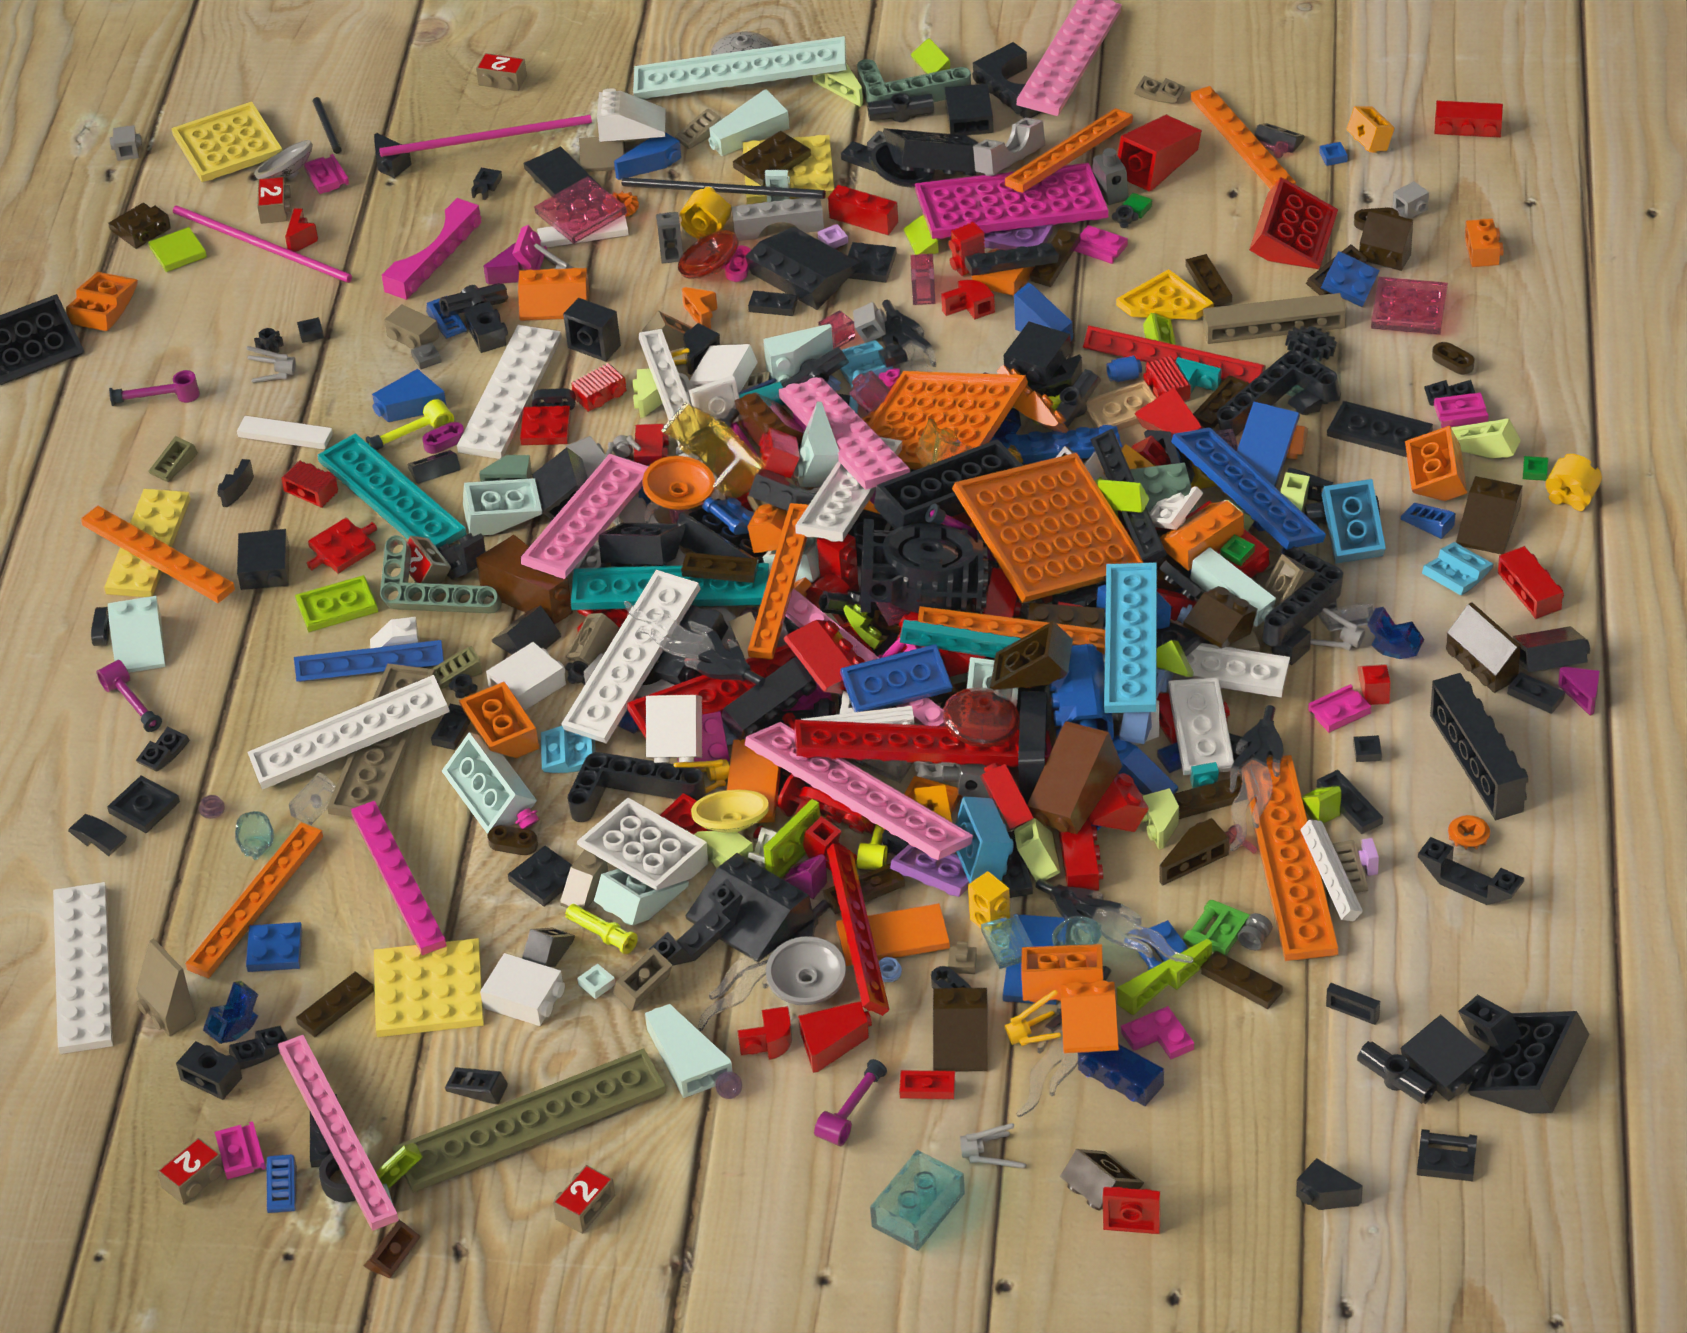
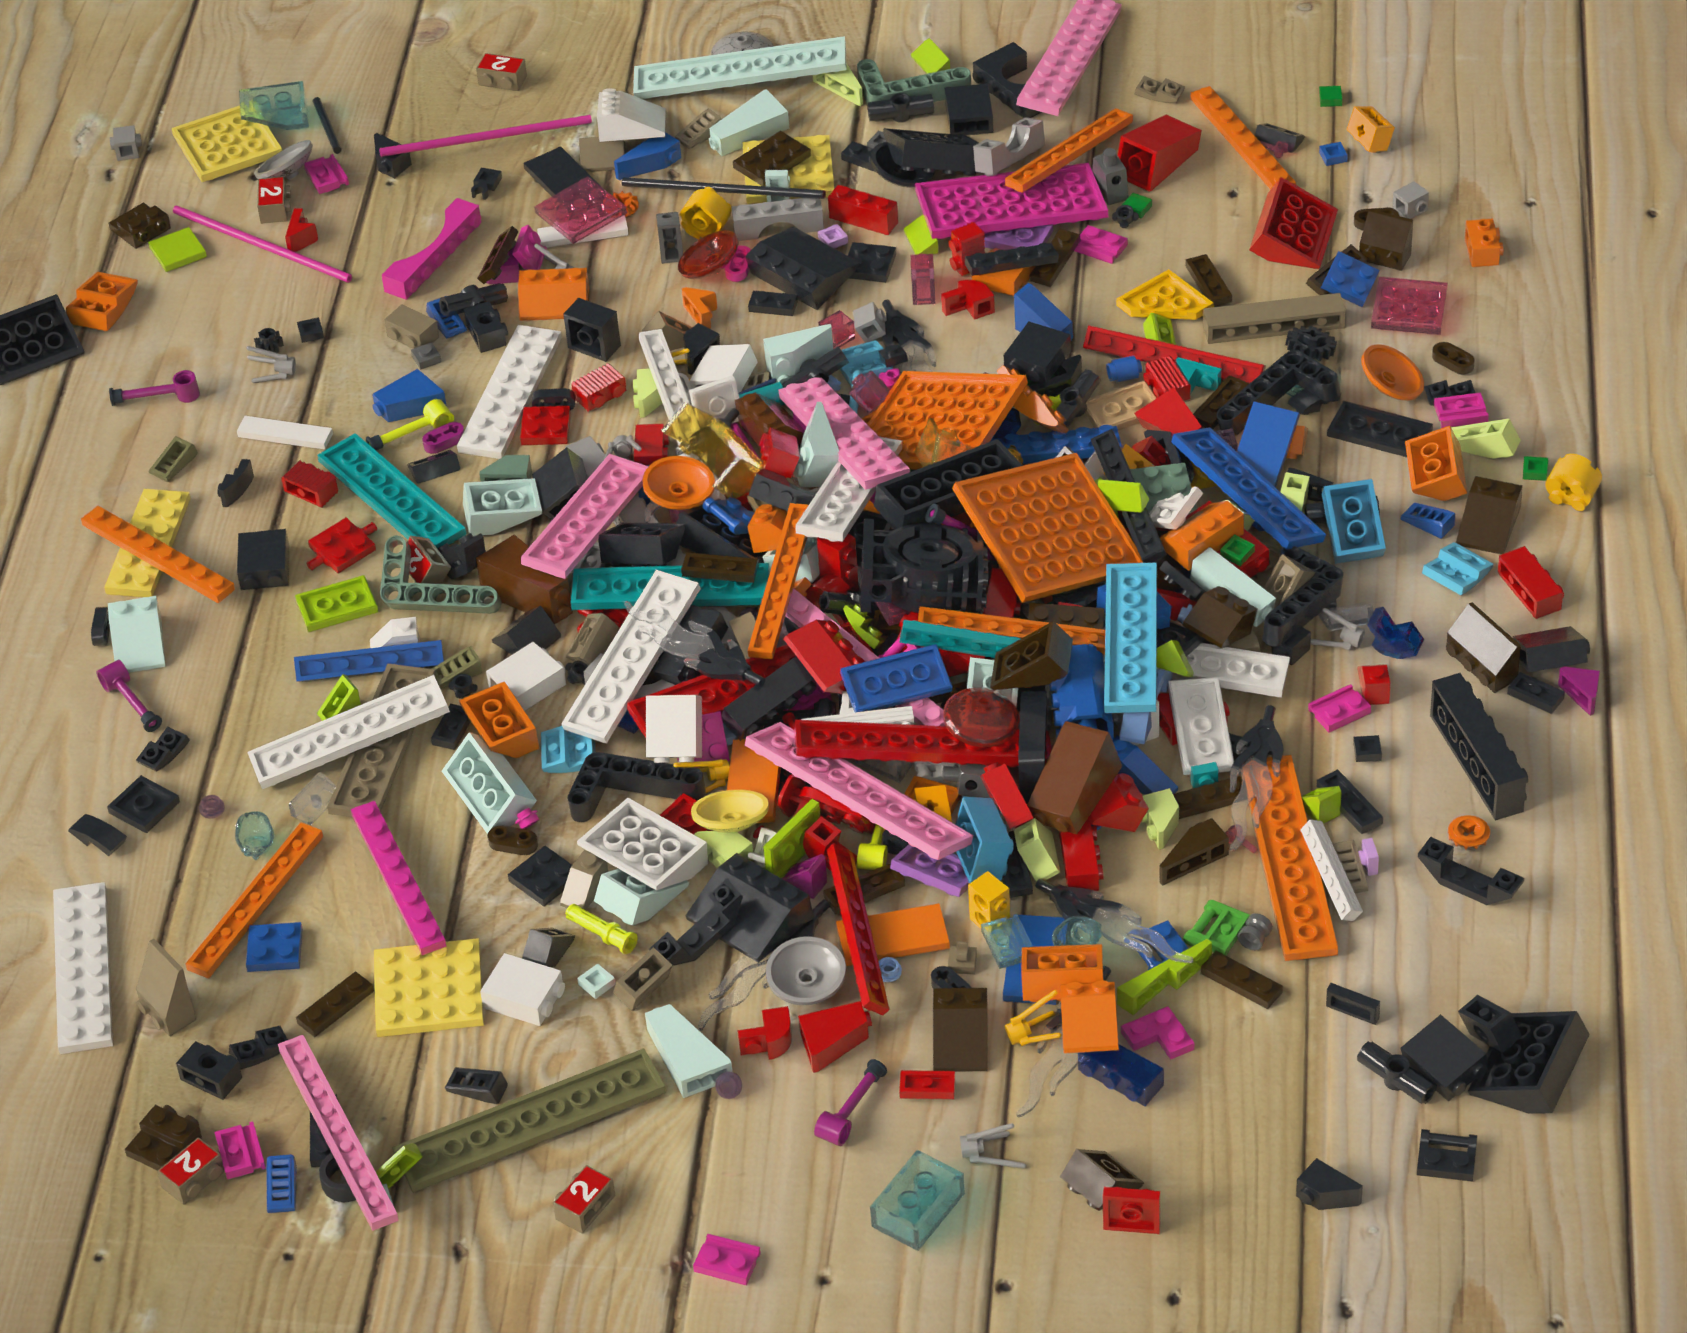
clear blue brick [203,981,258,1044] -> none
reddish brown slope [363,1219,421,1279] -> none
clear blue plate [1157,742,1182,773] -> none
red brick [1434,100,1503,138] -> none
none -> dark brown plate [124,1104,202,1171]
none -> clear light blue slope [239,81,309,130]
none -> lime slope [317,674,361,721]
none -> dark brown plate [477,226,519,284]
none -> dark pink plate [693,1234,761,1286]
none -> green tile [1319,86,1342,107]
none -> orange dish [1361,344,1424,400]

